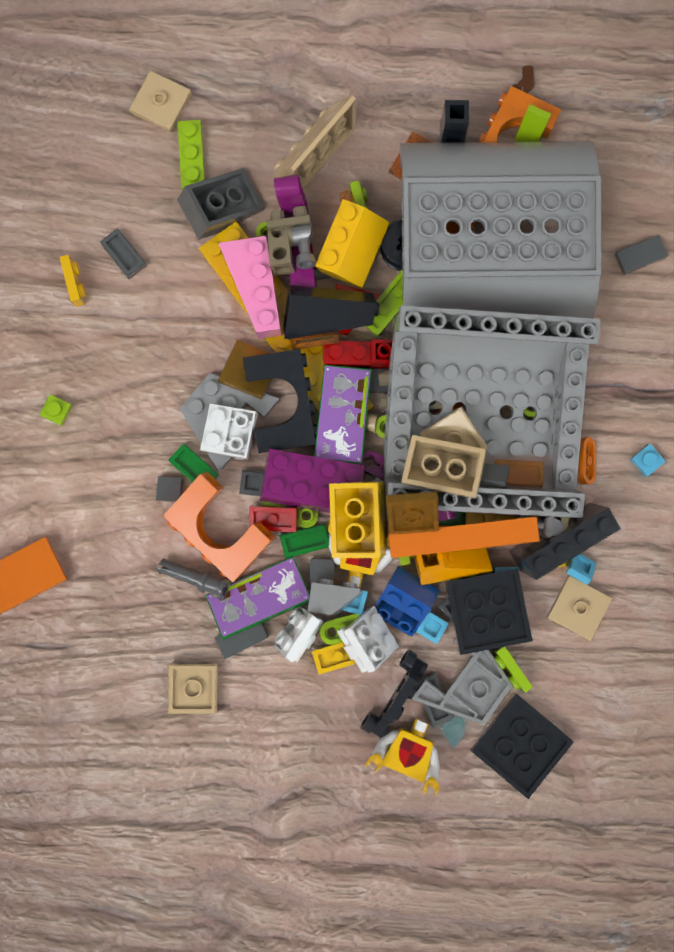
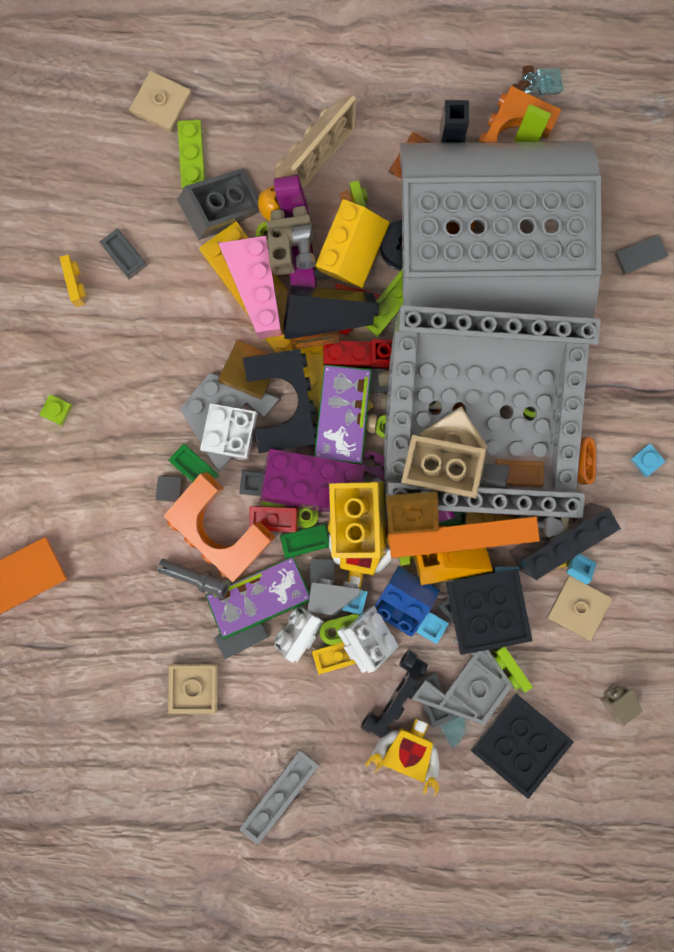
none -> light grey plate [239,749,319,845]
none -> light orange hair [258,186,281,221]
none -> clear light blue plate [522,68,564,95]
none -> dark tan slope [600,685,643,726]

